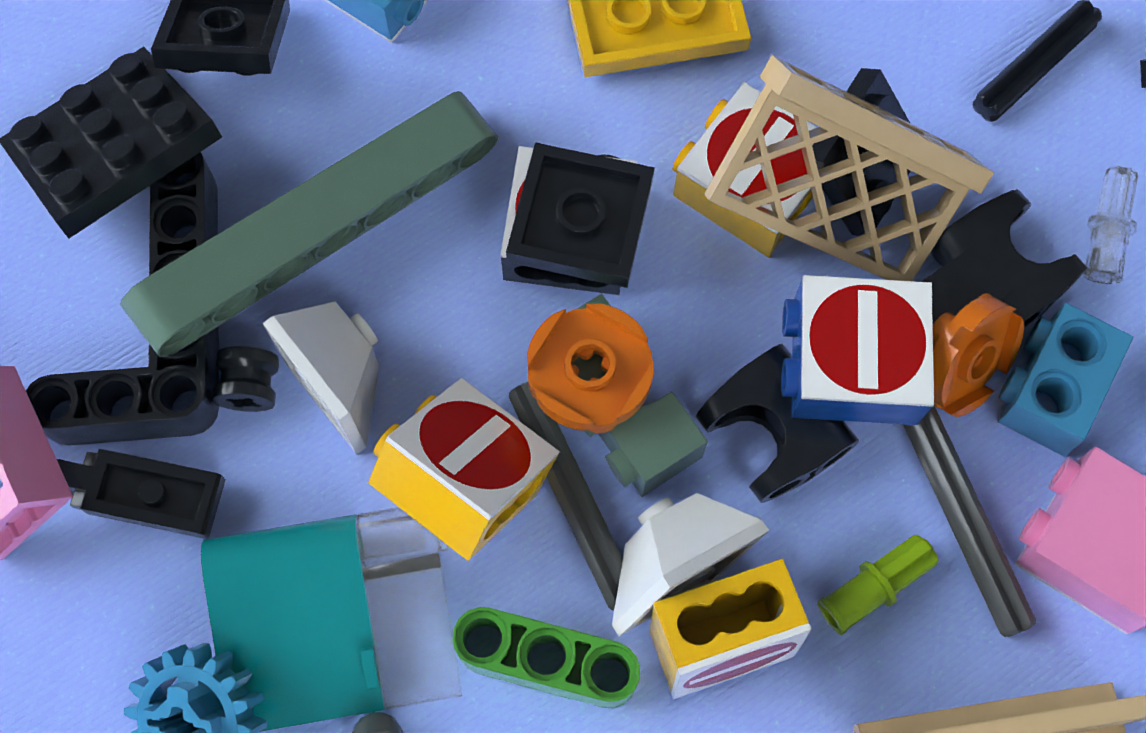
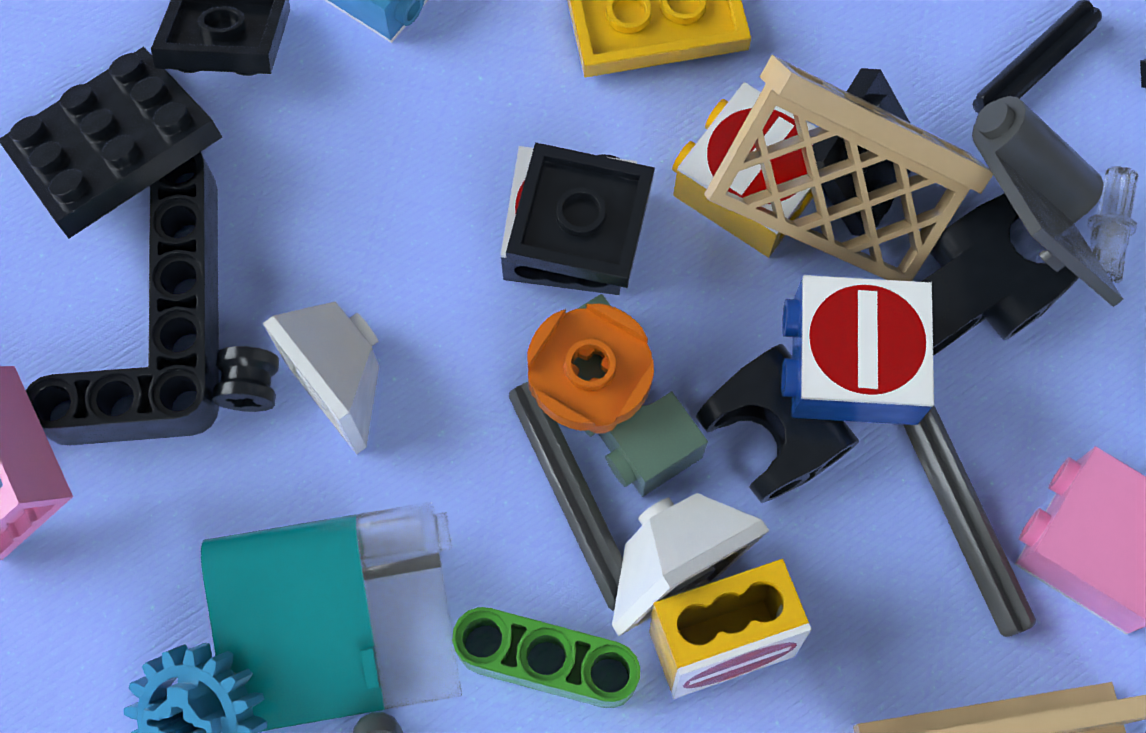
black hinge [57,449,226,539] -> none
sand green beam [120,91,498,357] -> none
piece [368,378,560,561] -> none
lime axle [817,535,939,636] -> none
orange plate [933,293,1024,417] -> none
dark azure brick [998,303,1134,457] -> none
none -> dark grey door [972,96,1124,307]

